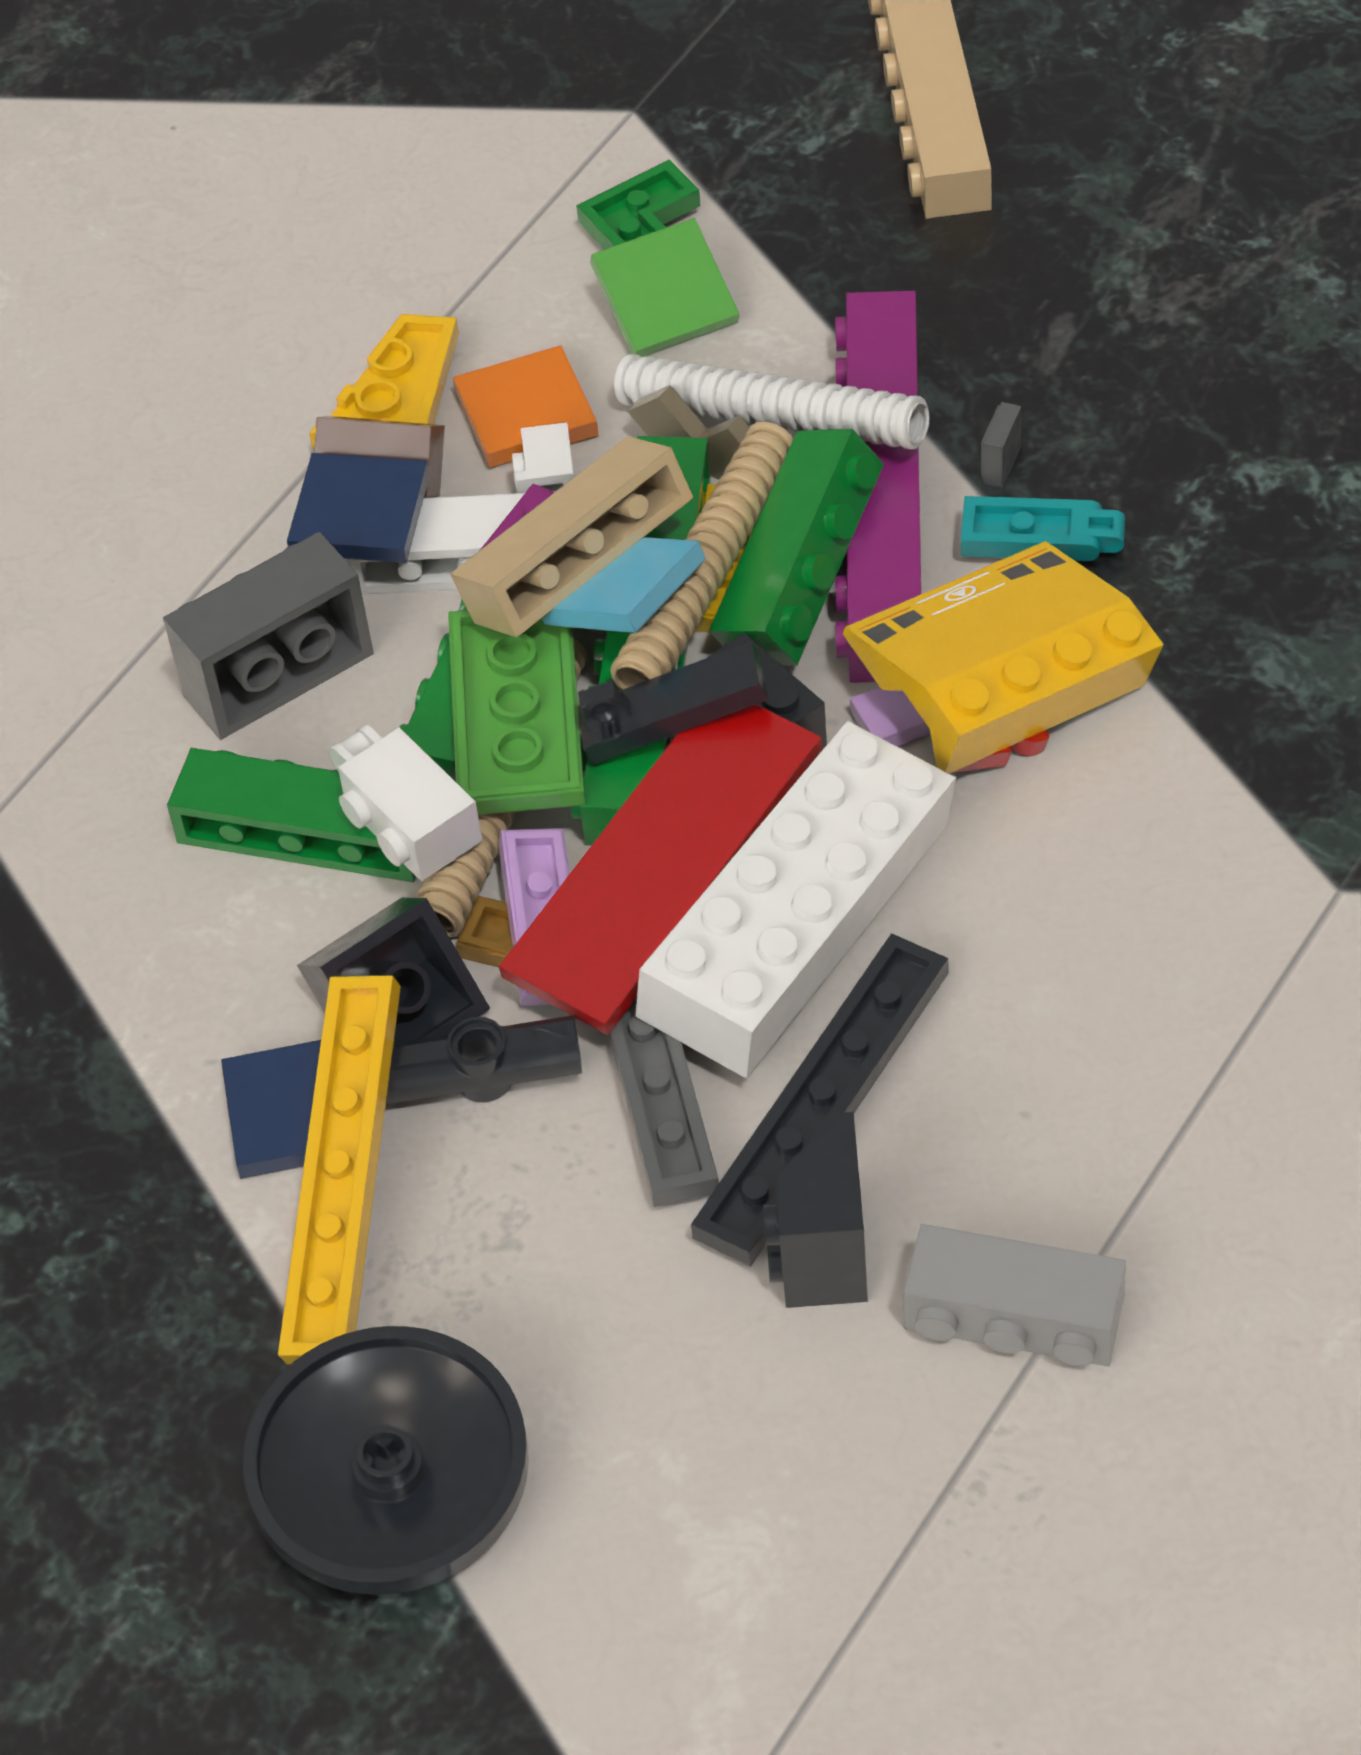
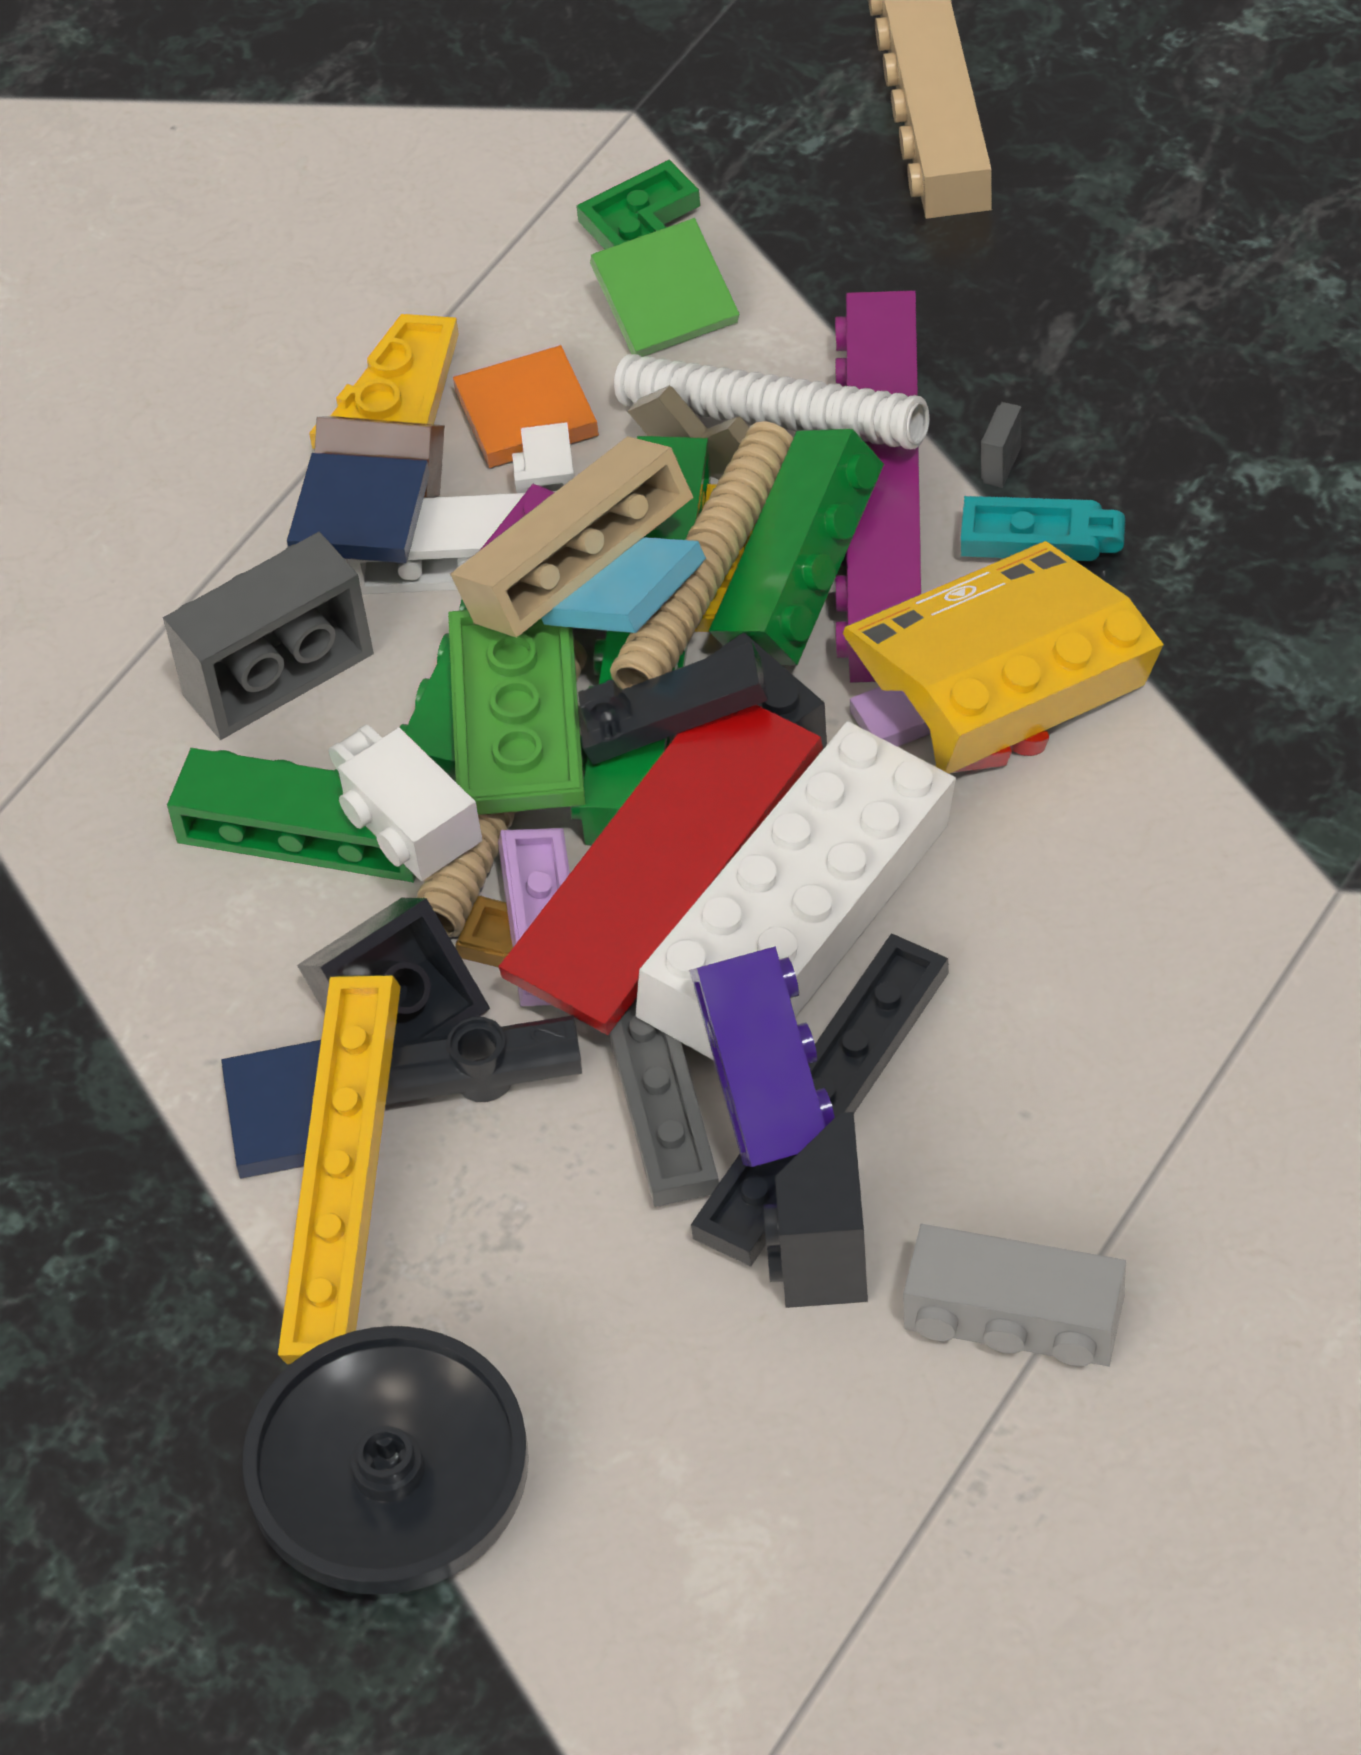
none -> dark purple brick [689,946,835,1167]

